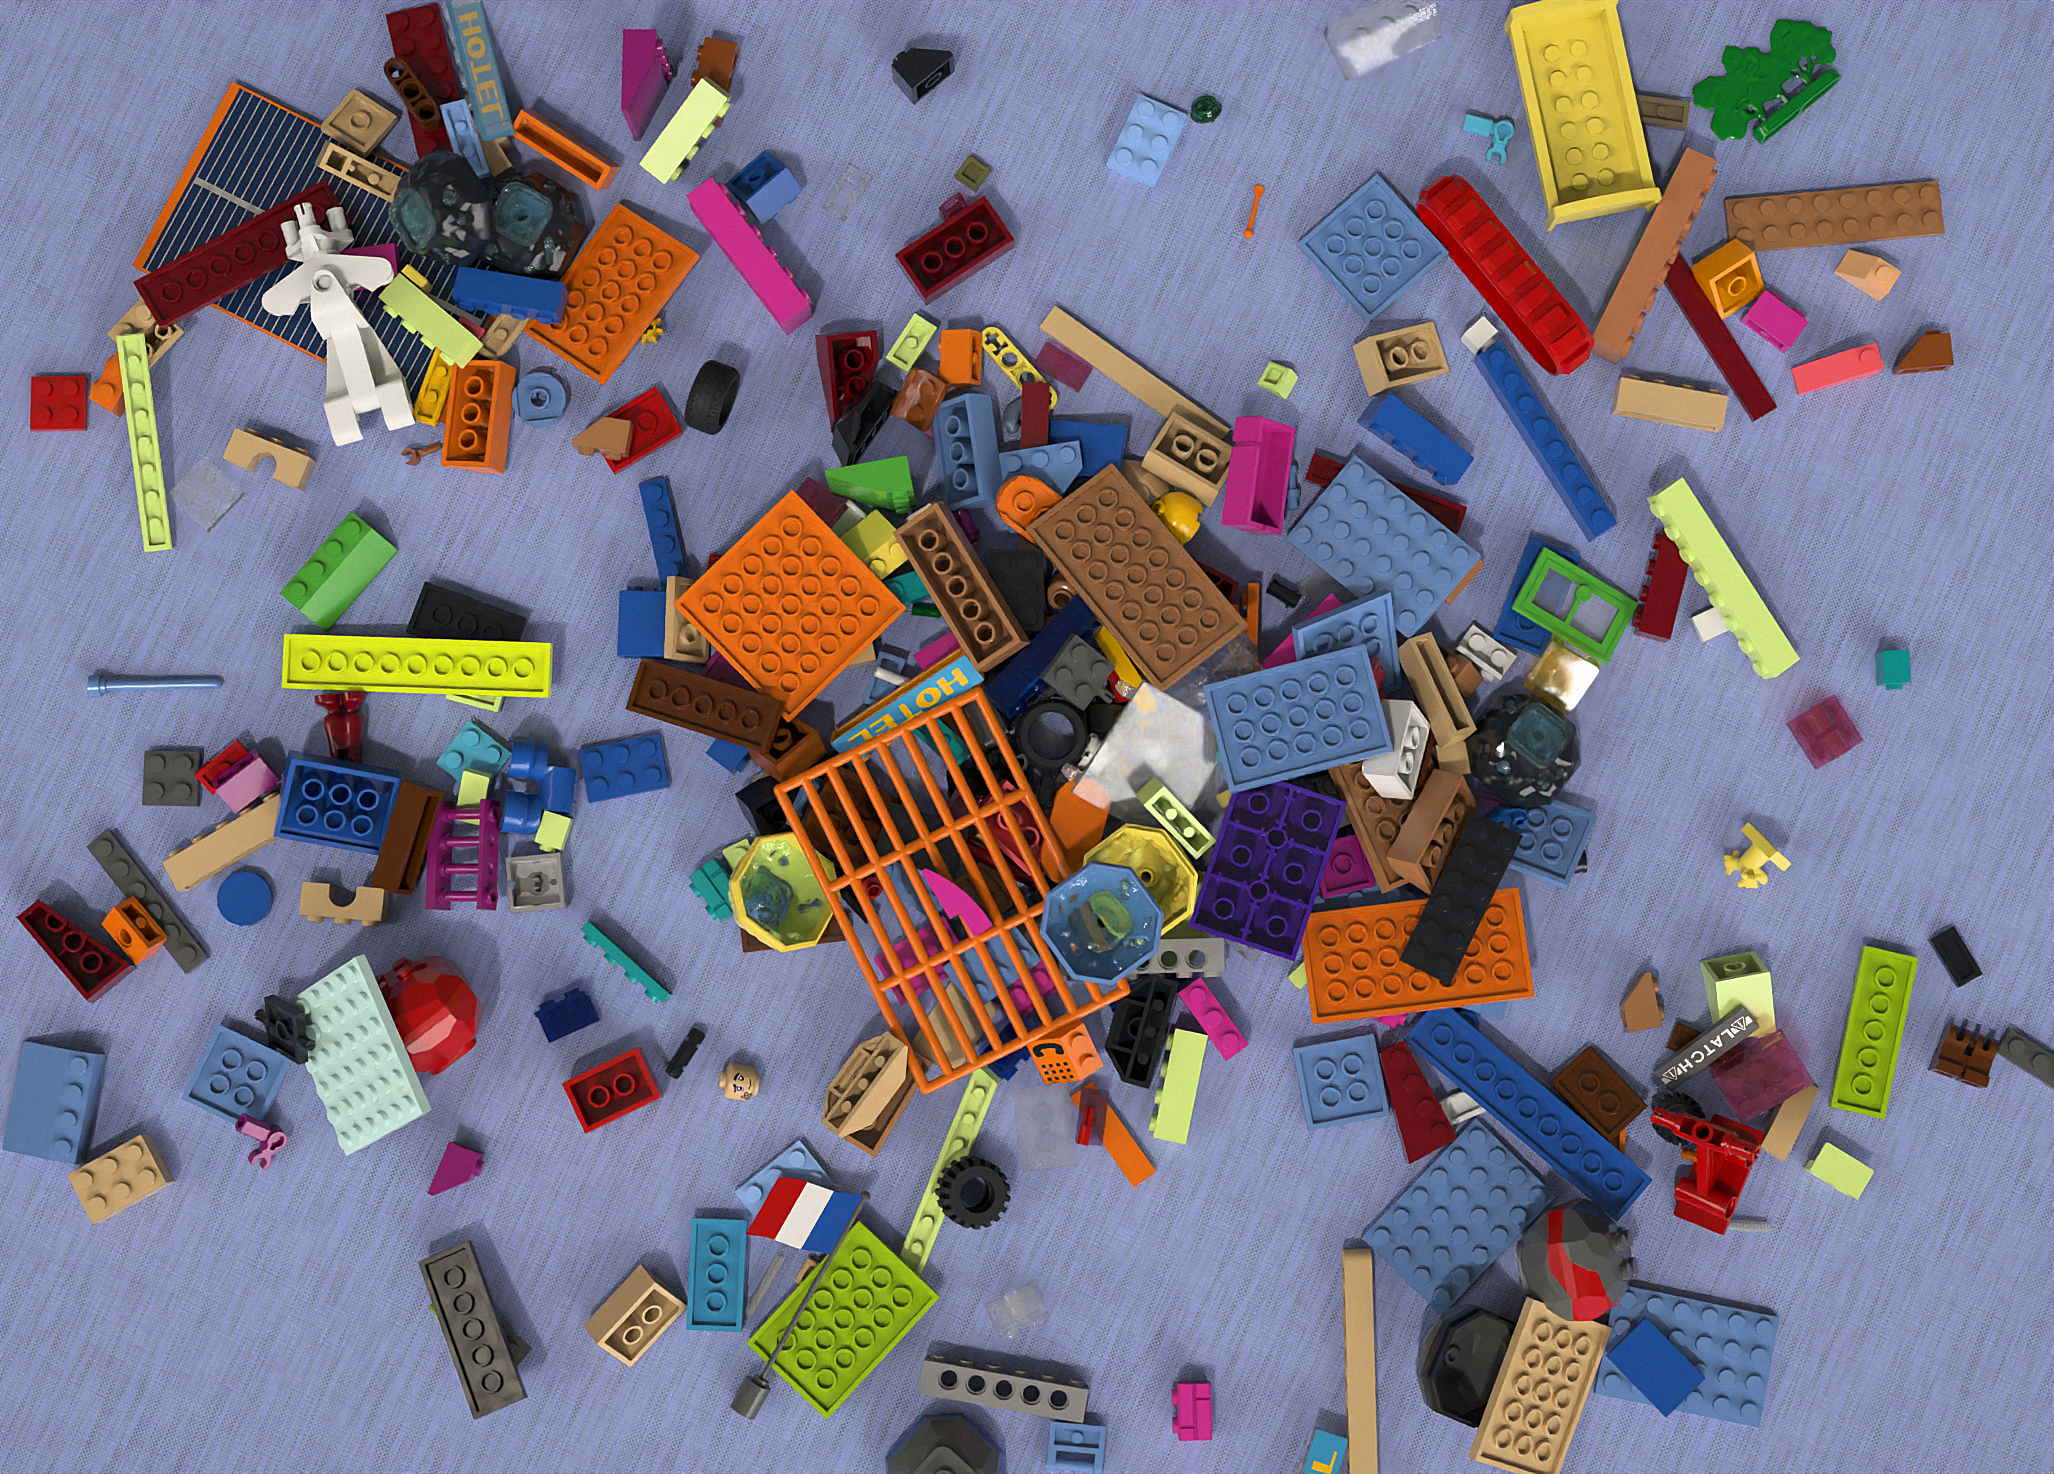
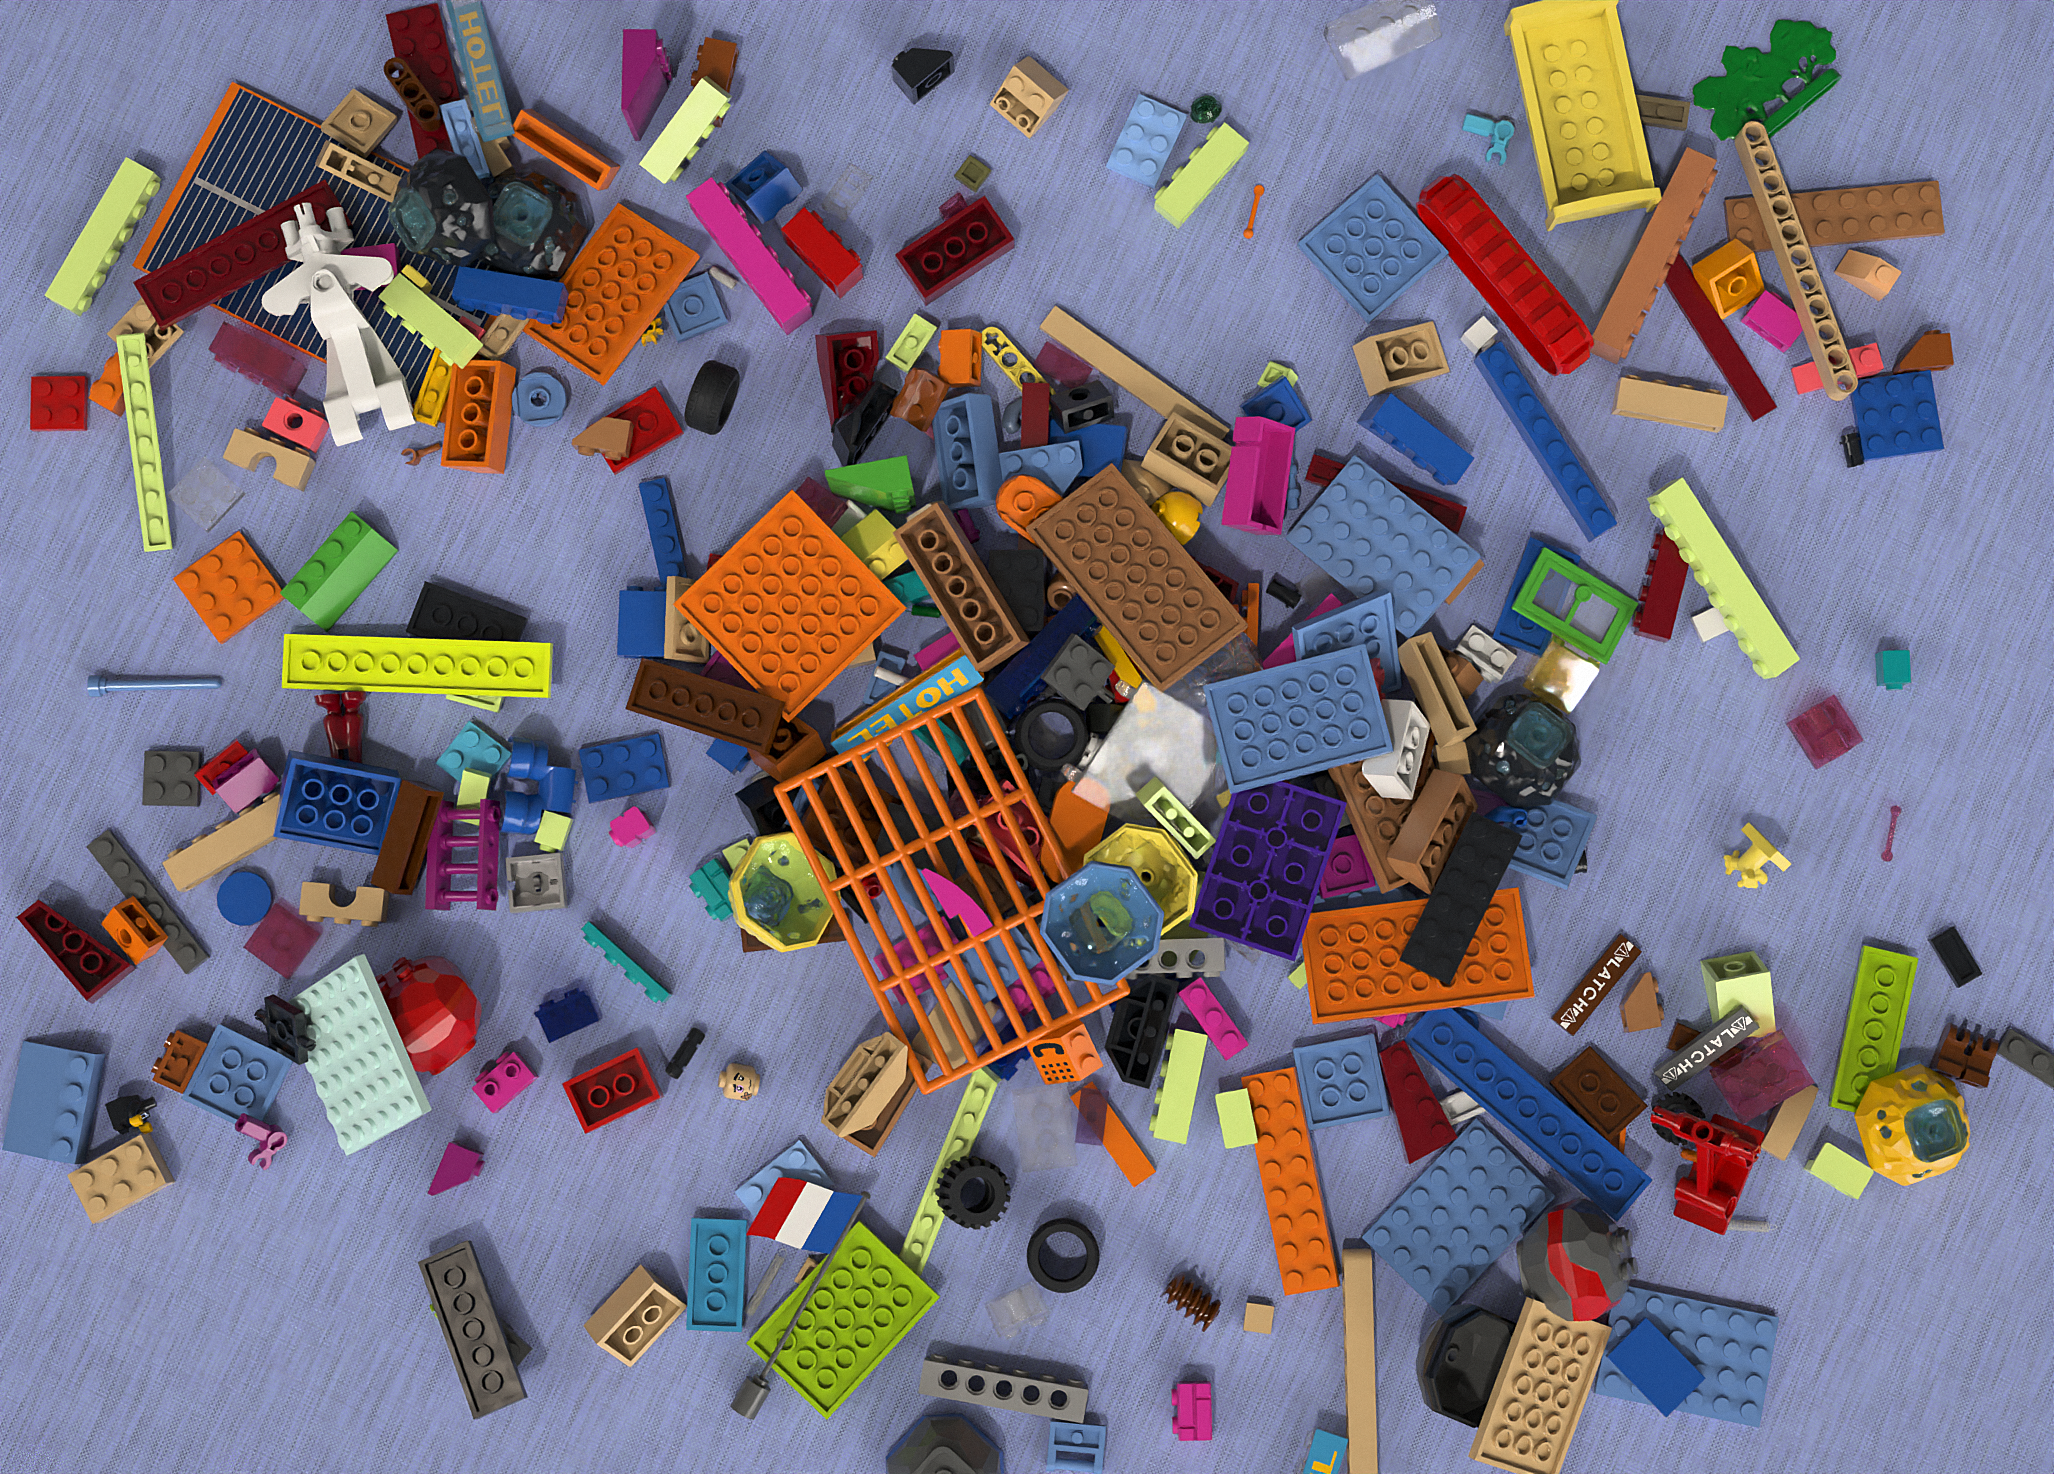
red pin [1076,1106,1095,1146] -> none
none -> yellowish green brick [44,157,161,316]
none -> black piece [105,1095,157,1135]
none -> dark orange bracket [151,1029,208,1094]
none -> orange plate [173,531,286,644]
none -> clear pink brick [208,321,307,398]
none -> clear pink plate [243,903,322,979]
none -> coral brick [262,396,330,453]
none -> dark pink brick [471,1051,539,1113]
none -> dark pink brick [608,806,656,848]
none -> medium blue plate [663,273,728,344]
none -> white piece [704,264,742,291]
none -> red brick [781,207,863,299]
none -> tan slope [989,56,1069,139]
none -> black tyre [1027,1218,1100,1293]
none -> black brick [1050,380,1115,434]
none -> yellowish green brick [1154,122,1249,229]
none -> reddish brown piece [1160,1272,1221,1332]
none -> yellowish green panel [1215,1088,1258,1149]
none -> blue tile [1239,375,1312,432]
none -> orange plate [1241,1067,1340,1296]
none -> tan tile [1243,1302,1274,1334]
none -> reddish brown tile [1550,934,1642,1036]
none -> tan beam [1734,121,1858,401]
none -> black pin [1839,432,1865,468]
none -> blue plate [1850,370,1944,462]
none -> yellow rock [1854,1063,1970,1186]
none -> clear pink hinge [1881,805,1901,862]

